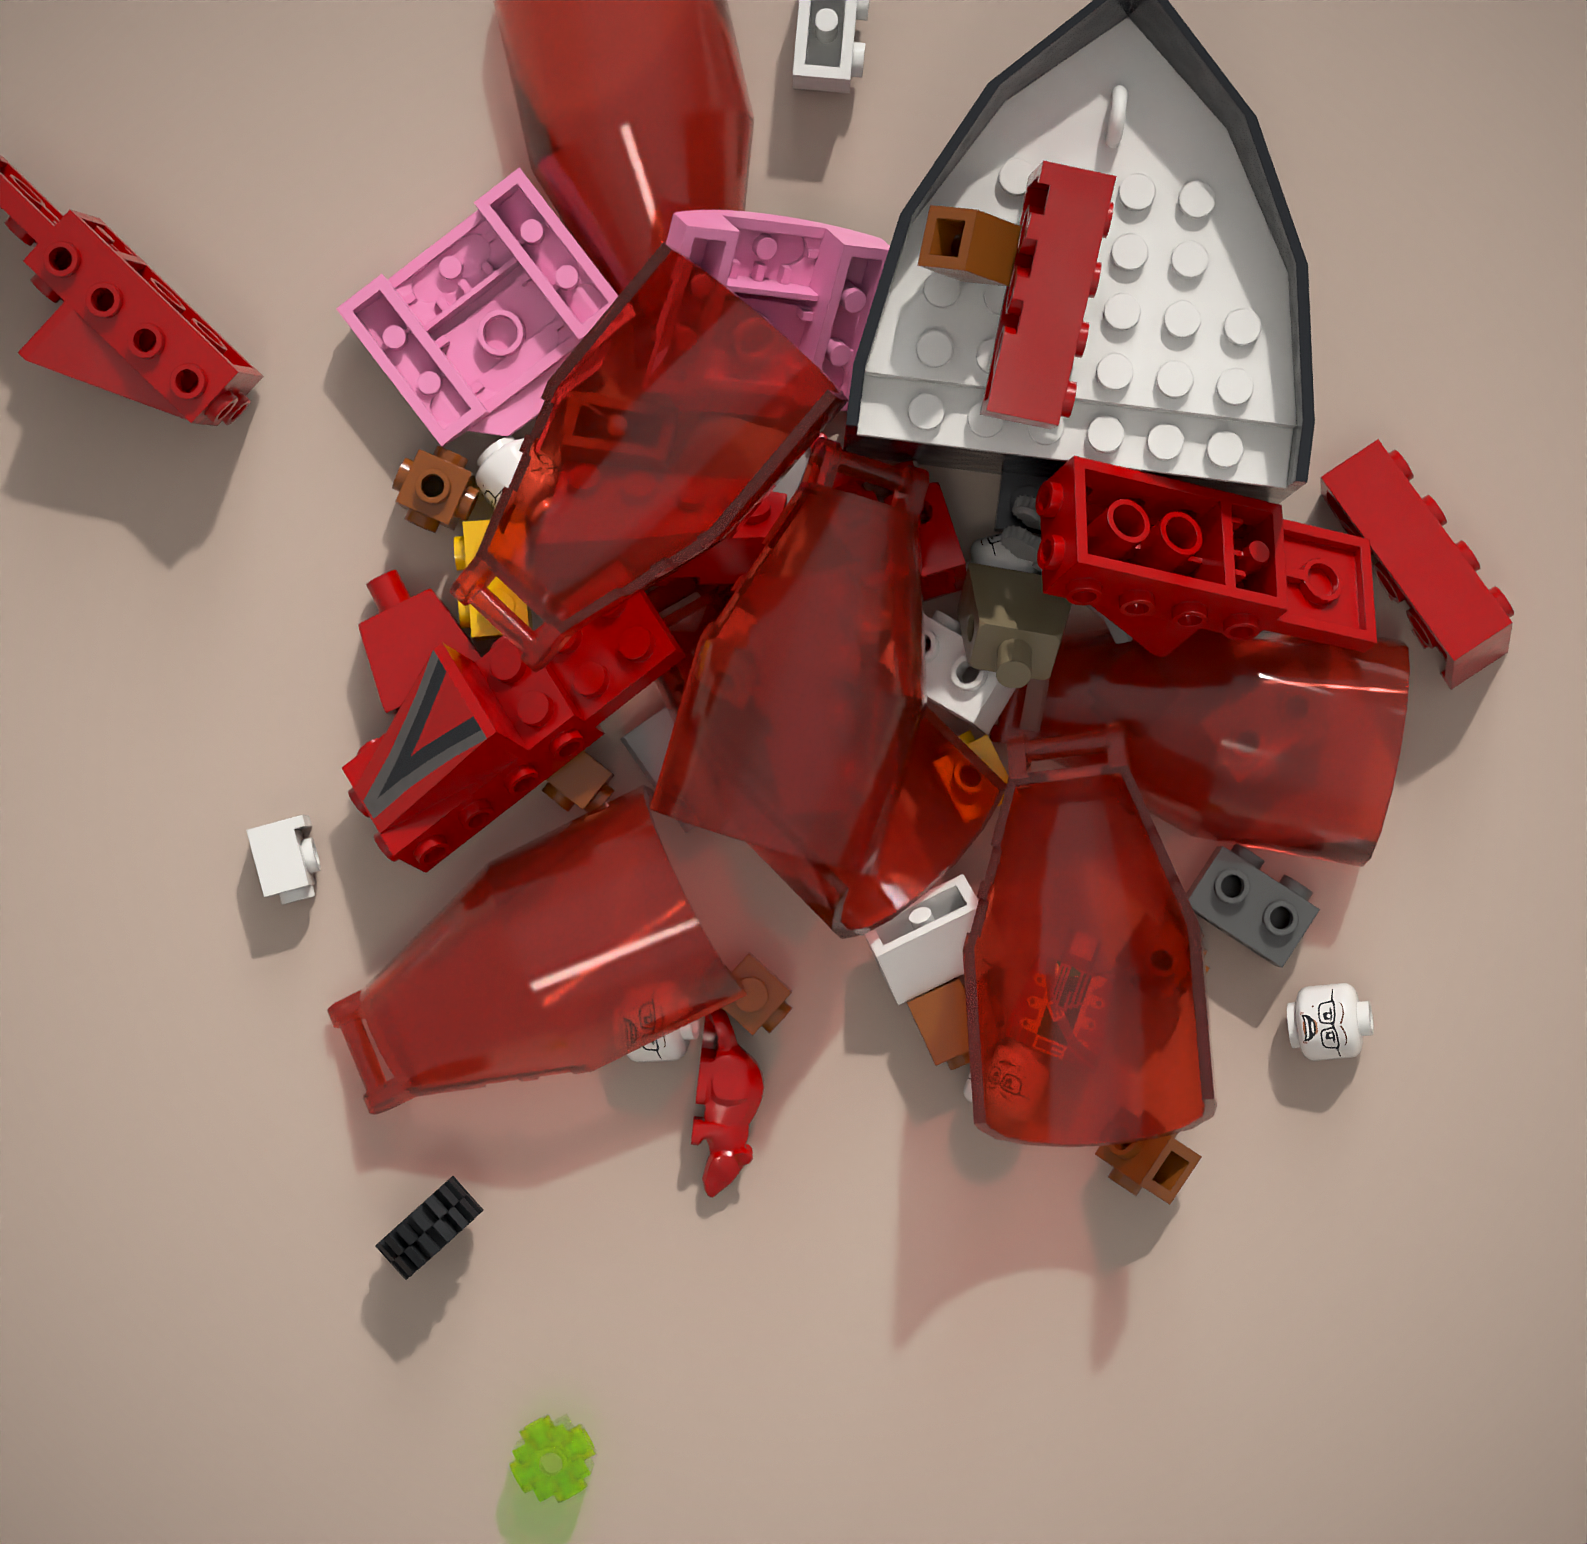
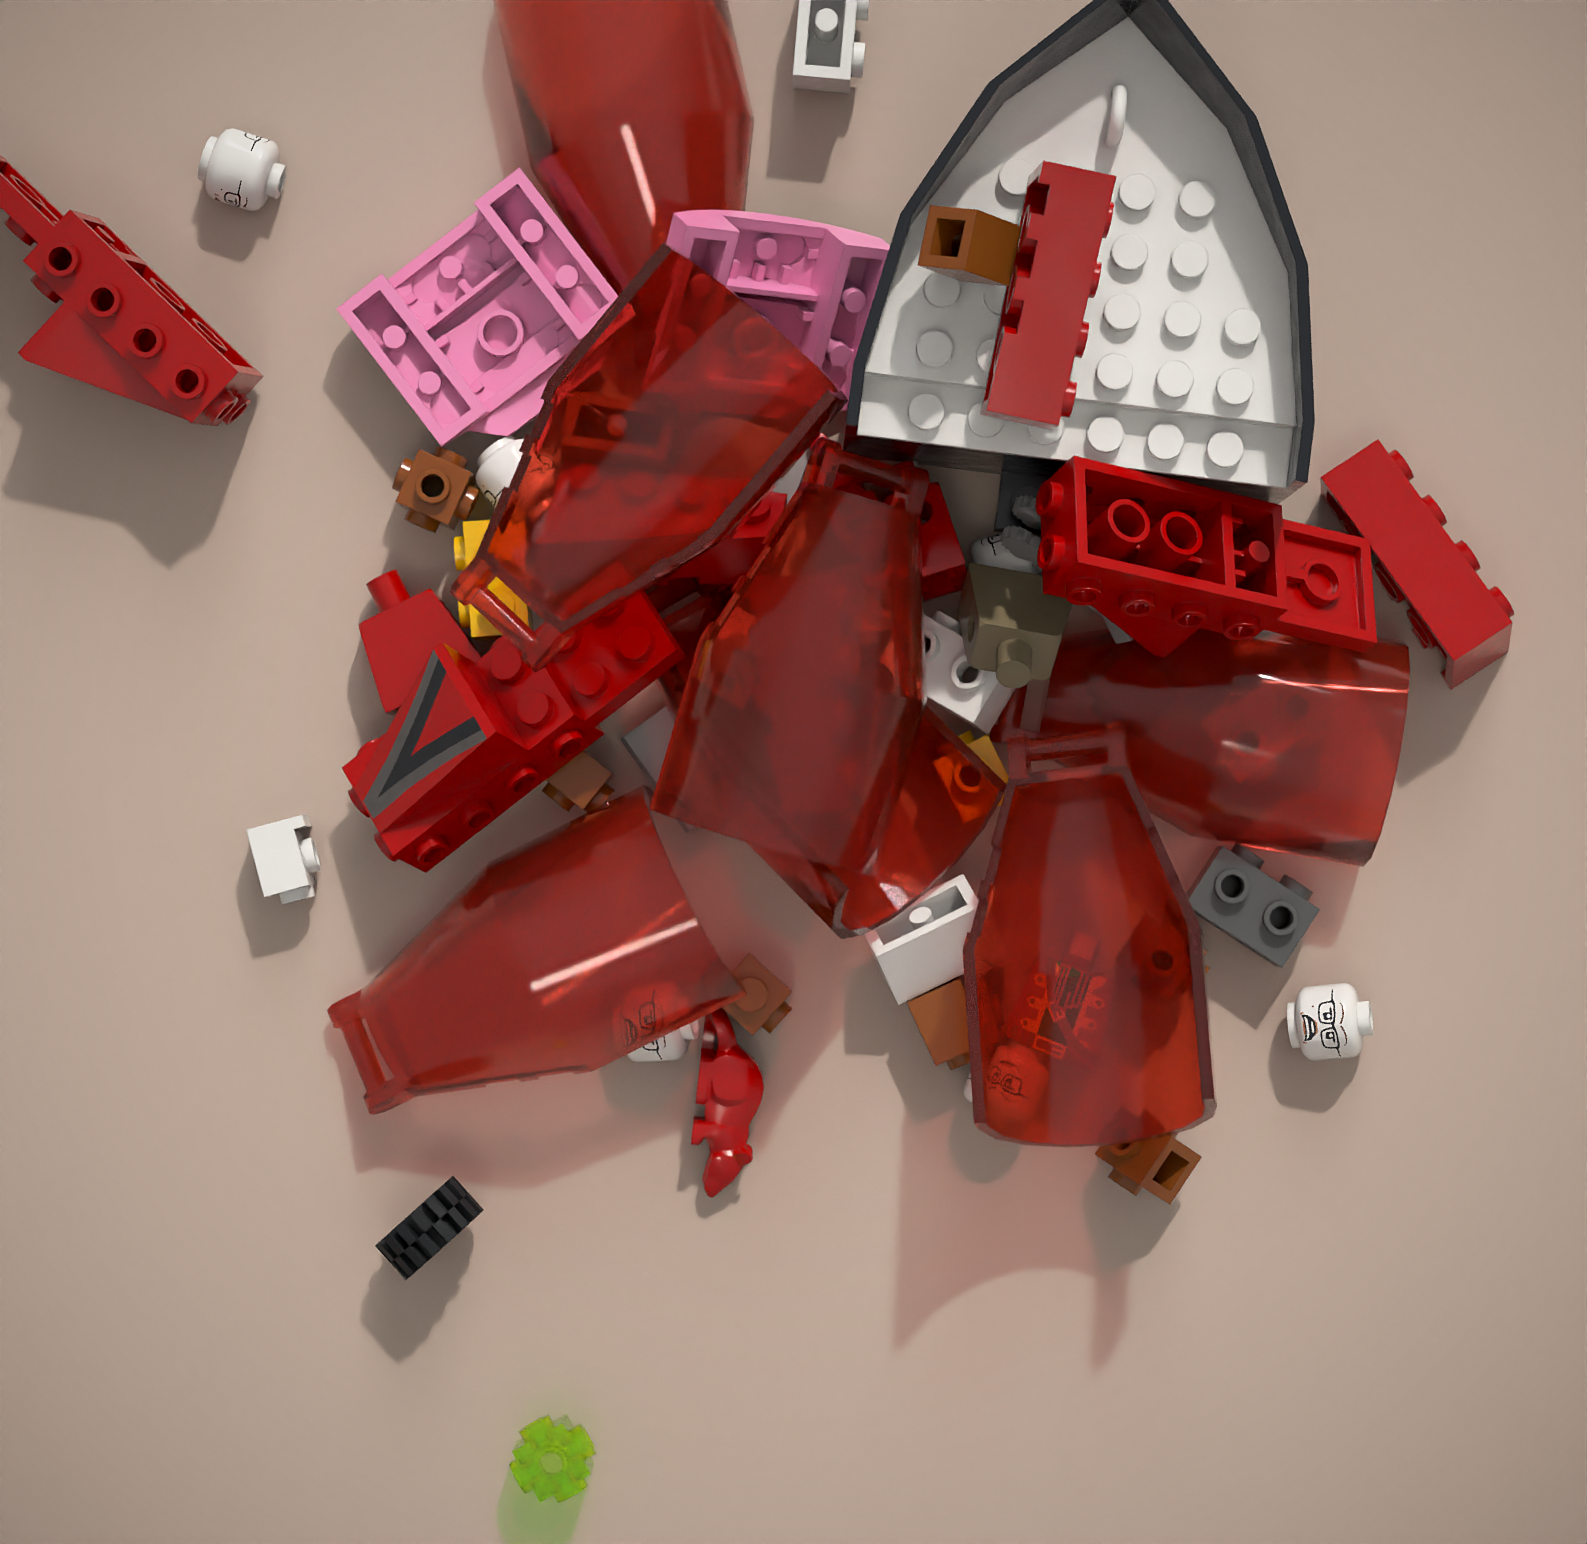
none -> white head [198,128,288,211]

